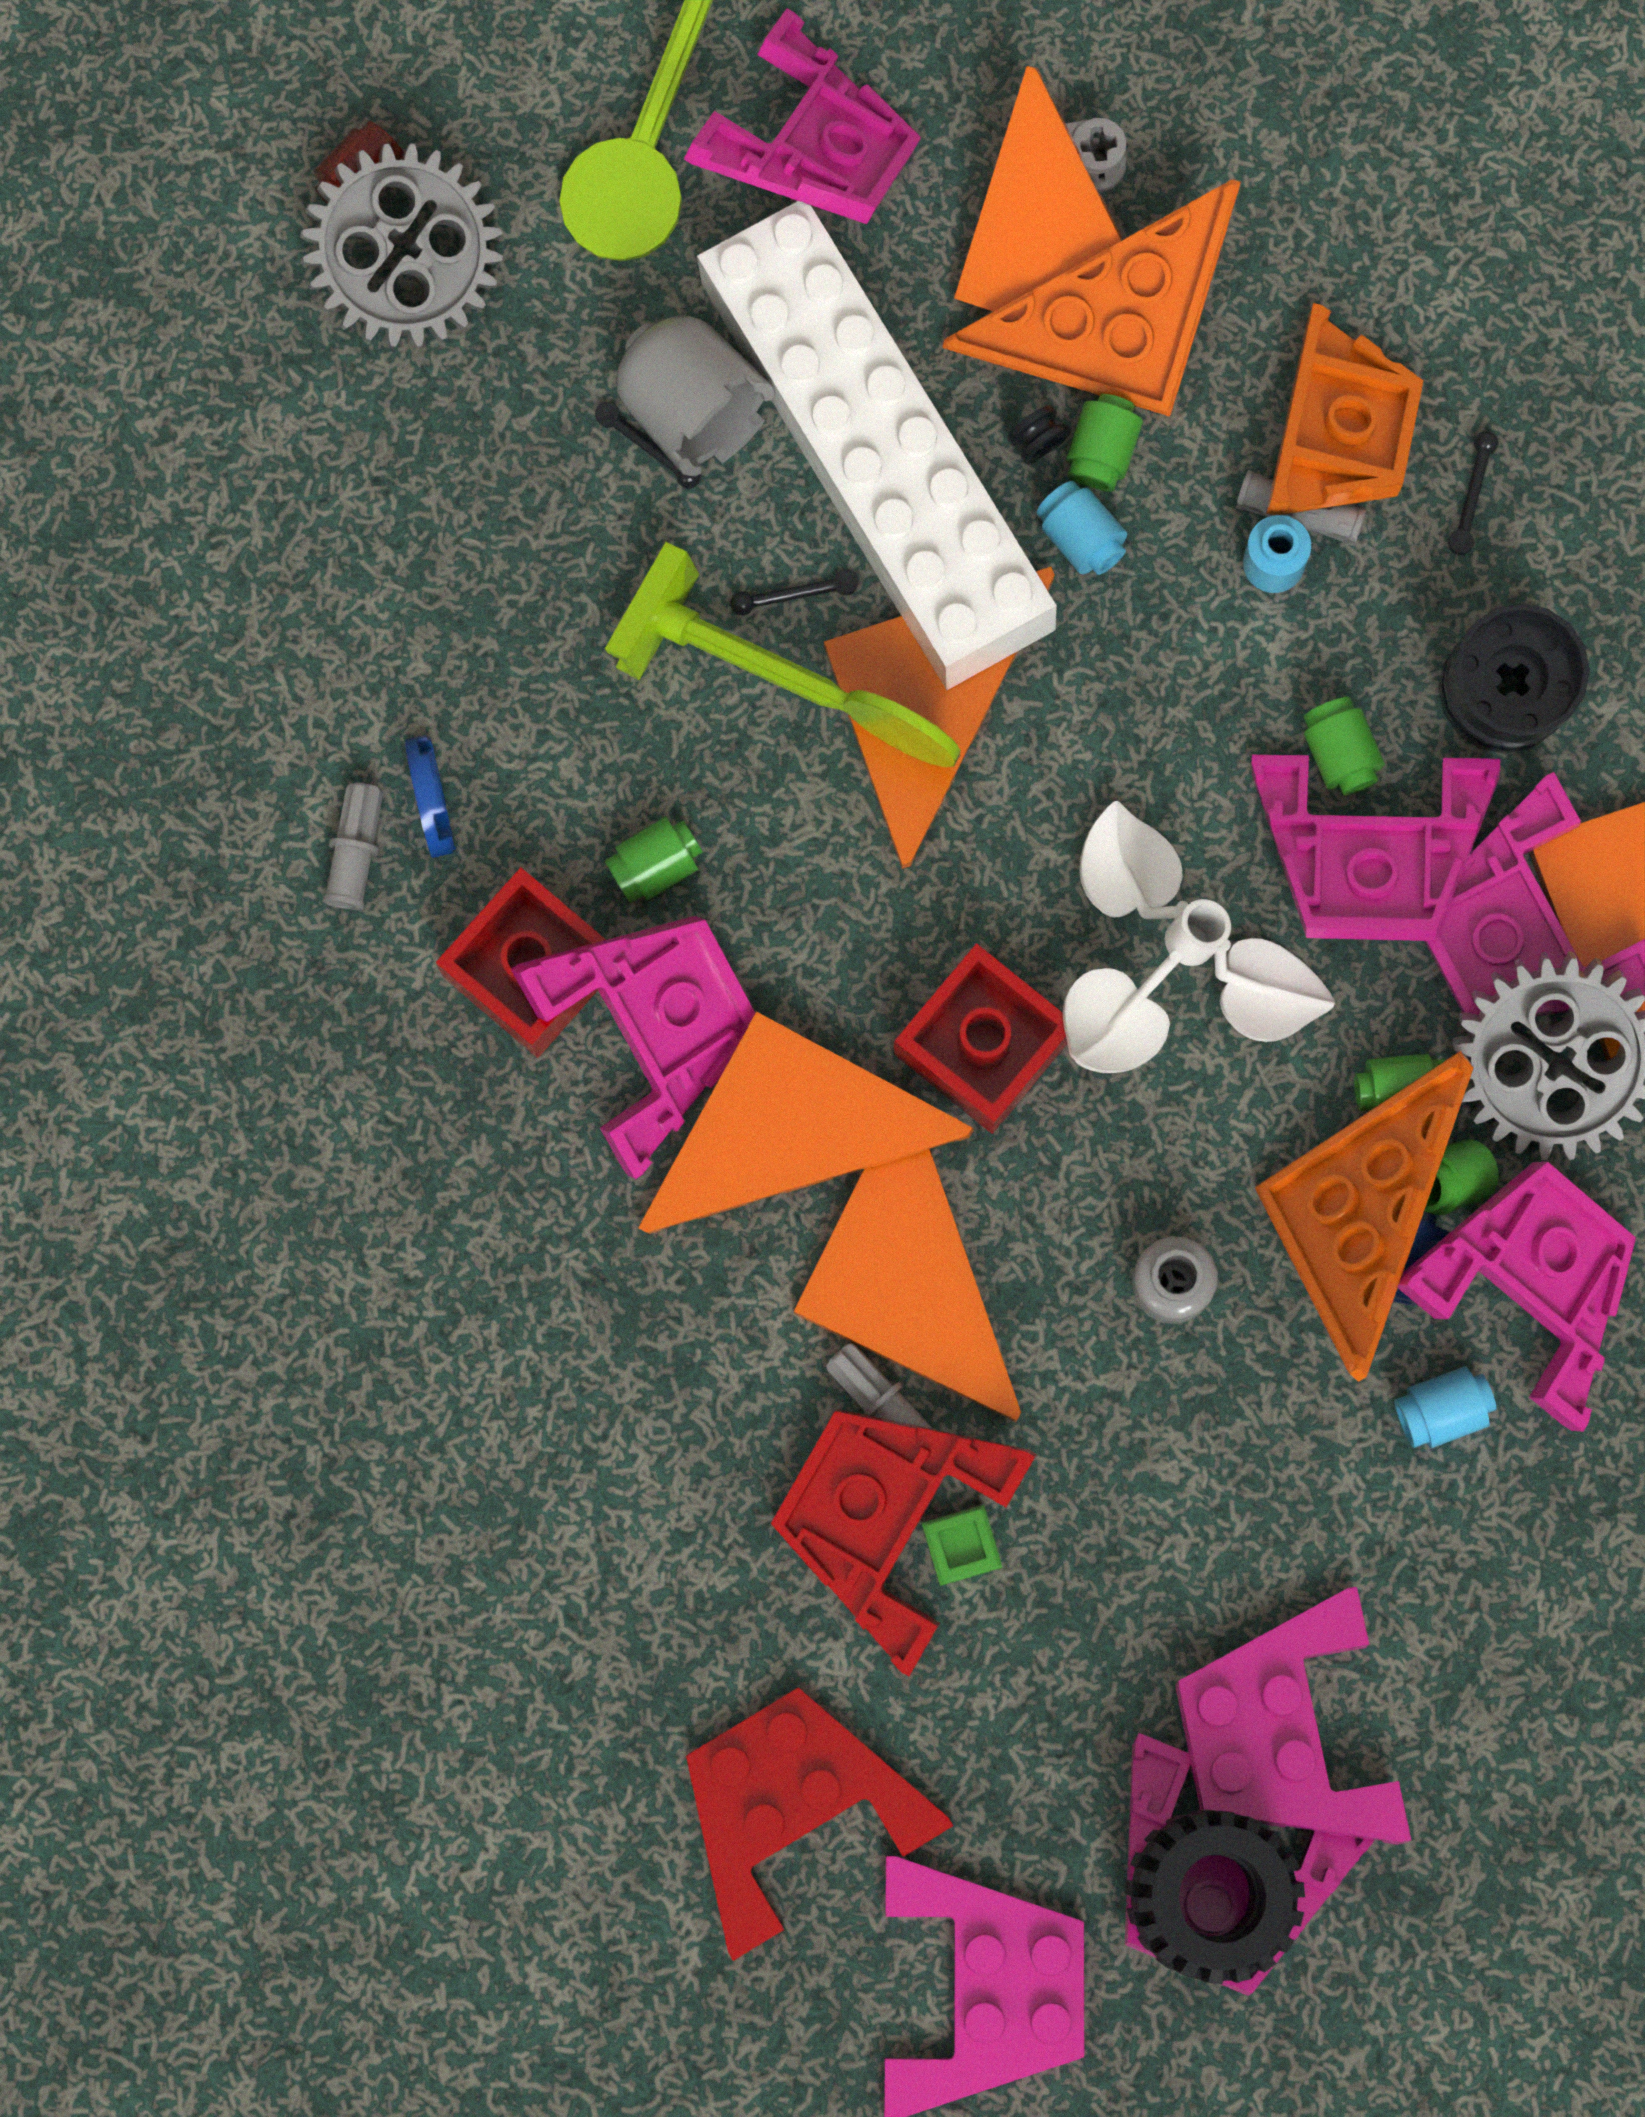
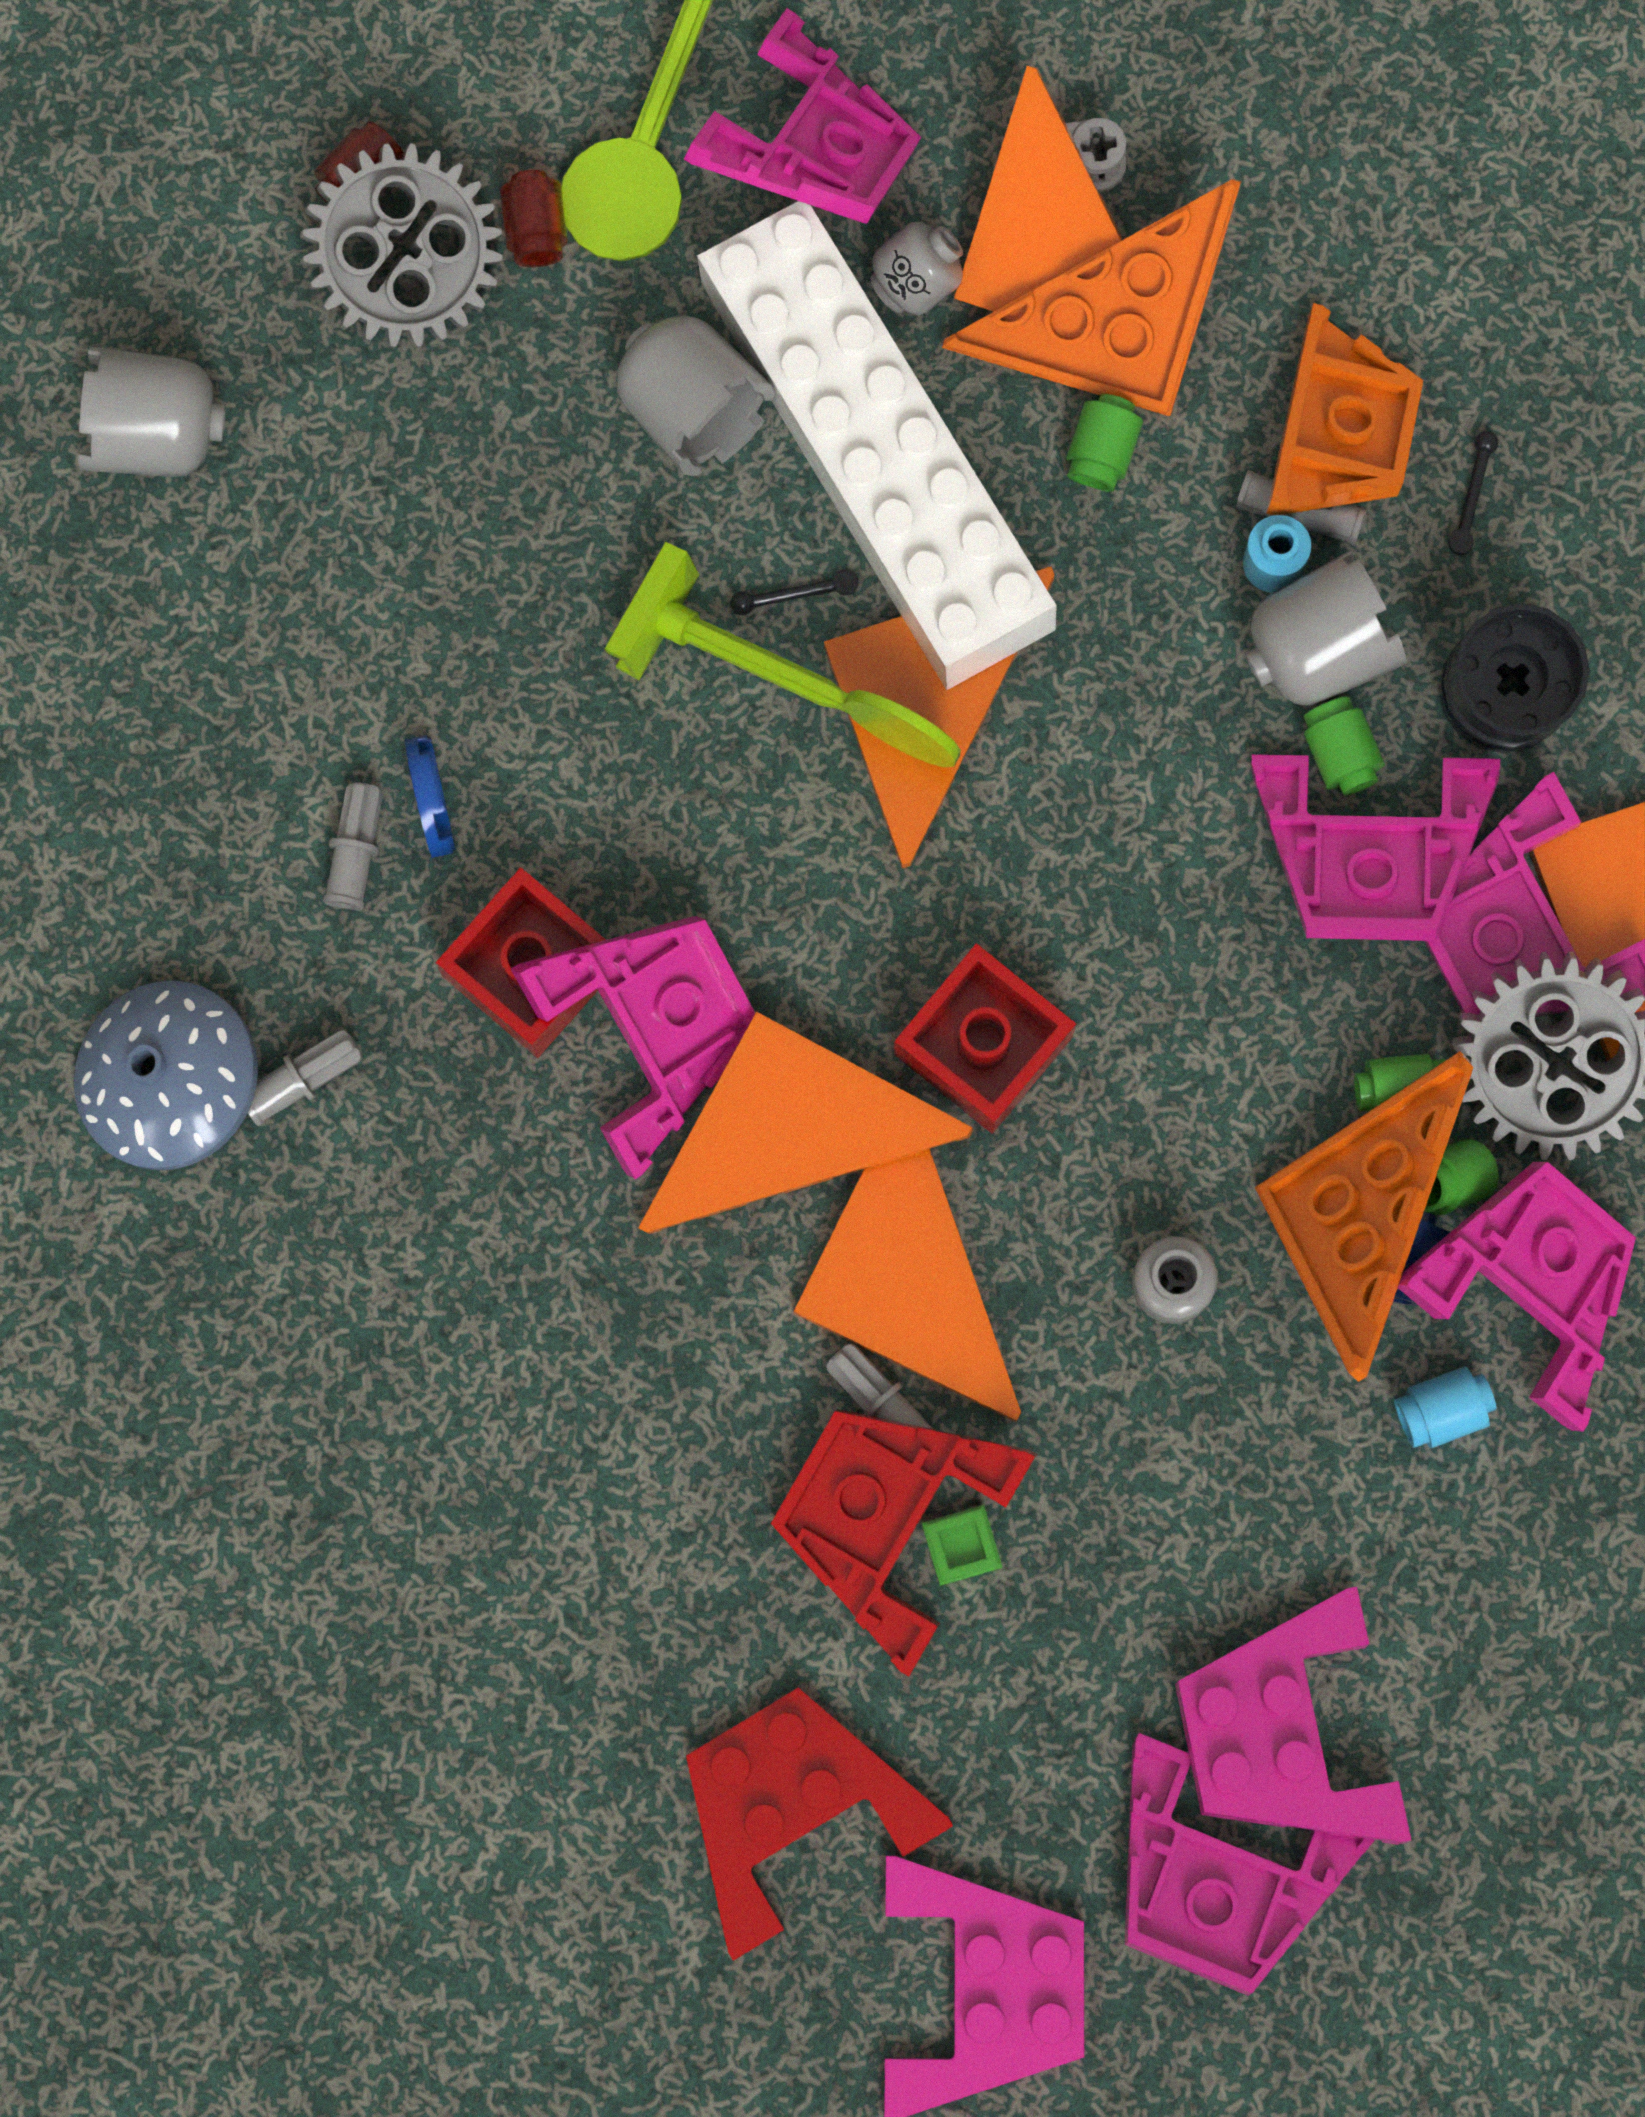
black hinge [595,402,701,489] -> none
bright green brick [604,816,703,904] -> none
black bush [1007,405,1071,465] -> none
medium azure brick [1037,481,1127,575] -> none
white plant [1063,801,1336,1073] -> none
black tyre [1125,1809,1305,1984] -> none
none -> sand blue dish [74,981,258,1170]
none -> light grey cylinder [78,345,226,477]
none -> light grey axle [248,1030,363,1126]
none -> clear red brick [500,170,568,268]
none -> light grey head [870,222,963,315]
none -> light grey cylinder [1245,551,1407,706]

